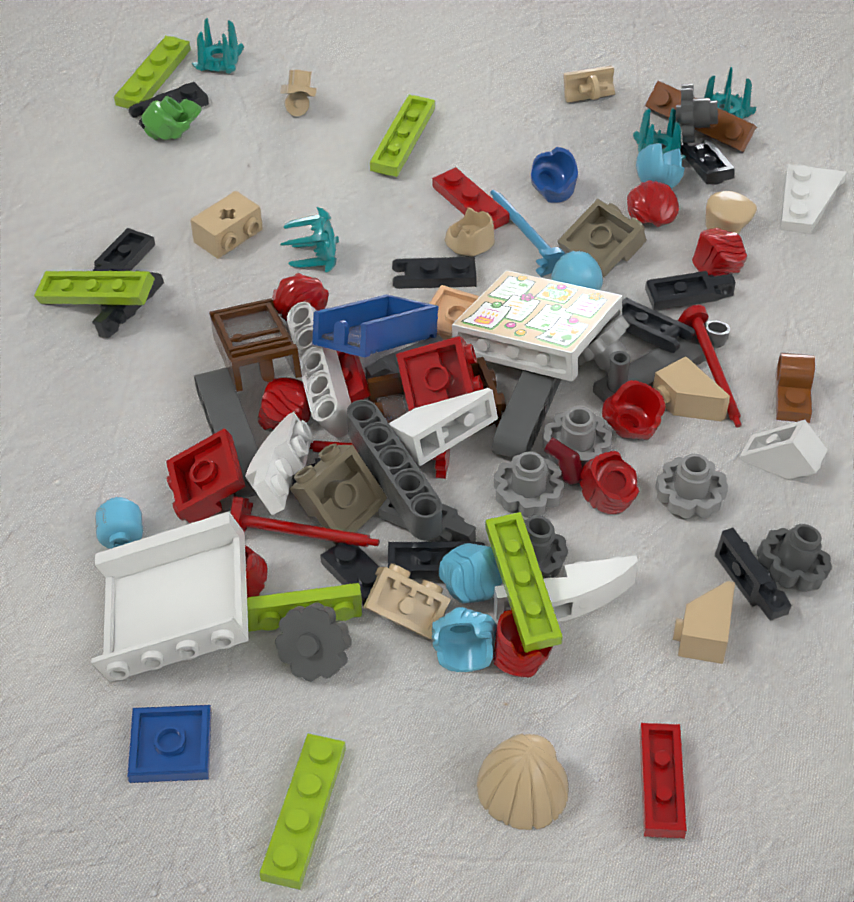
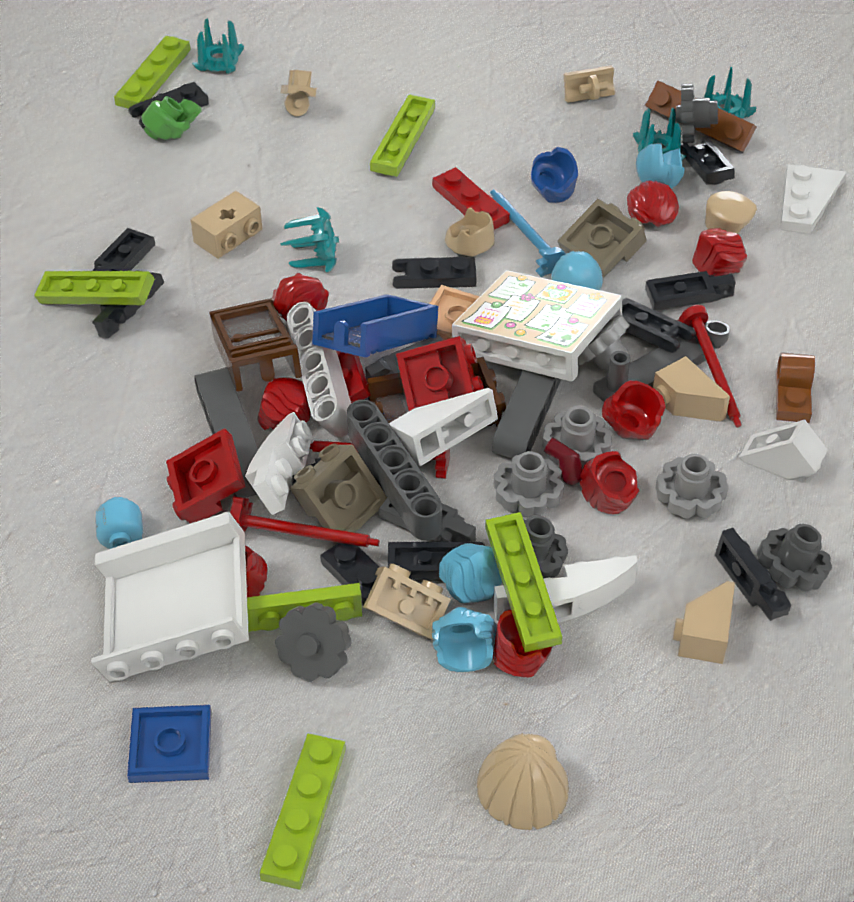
red plate [639,723,687,839] -> none

